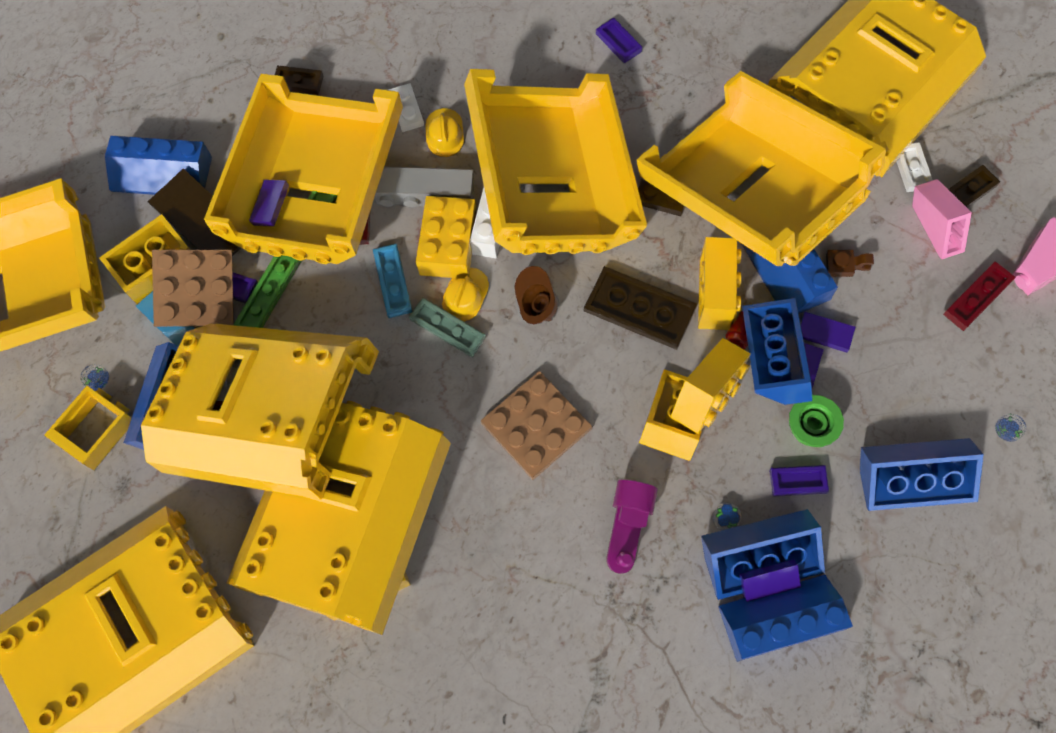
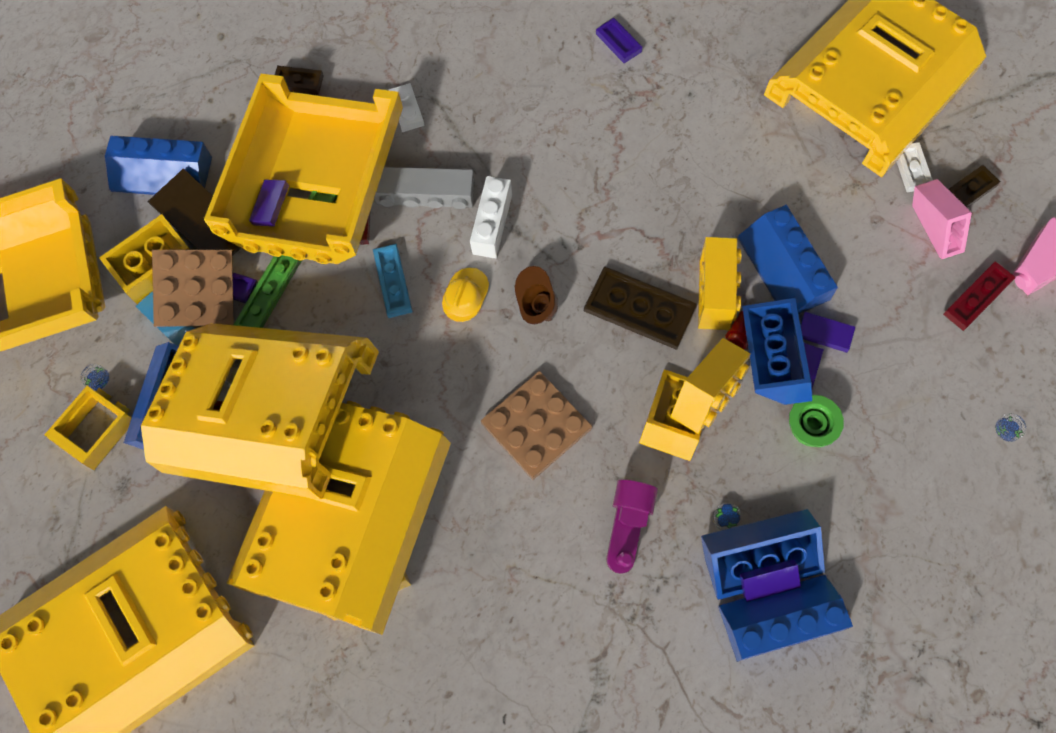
sand green tile [408,297,486,357] -> none
yellow brick [416,196,477,278] -> none
yellow piece [425,108,464,157] -> none
yellow panel [464,69,647,255] -> none
yellow panel [637,71,886,266] -> none
dark brown plate [638,179,684,217] -> none
dark purple tile [769,465,829,496] -> none
reddish brown plate [826,250,874,277] -> none
blue slope [860,438,984,511] -> none

